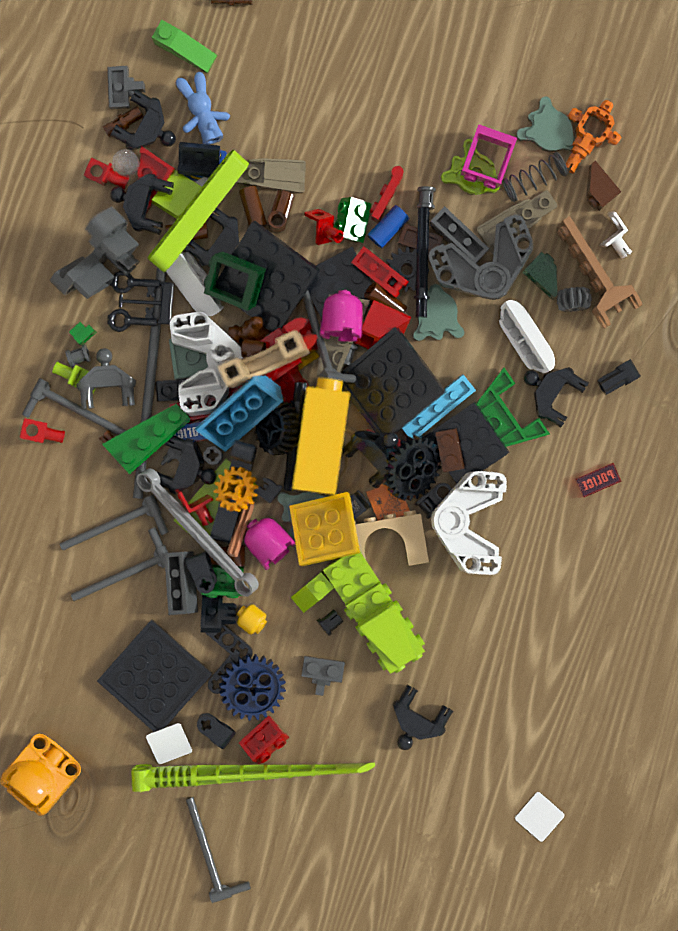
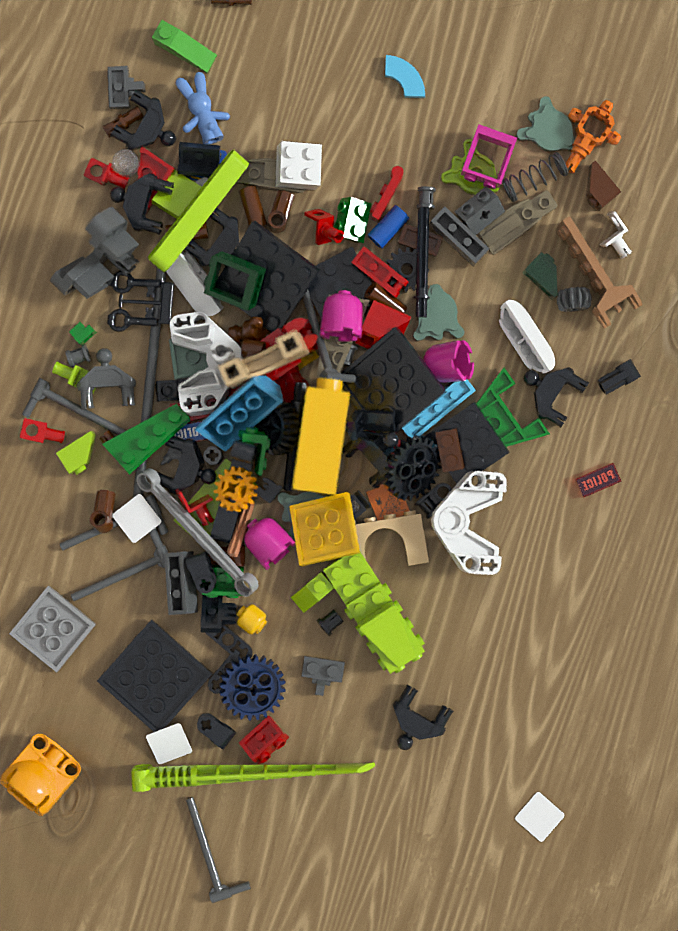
dark grey piece [429,215,533,300] -> none
none -> light grey plate [9,586,96,673]
none -> lime slope [56,431,96,475]
none -> reddish brown piece [90,490,116,533]
none -> white sticker [112,494,161,543]
none -> green bracket [238,427,270,476]
none -> white brick [275,141,322,190]
none -> black bracket [345,410,396,440]
none -> medium azure tile [385,55,425,98]
none -> dark pink cylinder [423,340,474,383]
none -> dark grey brick [454,186,505,235]

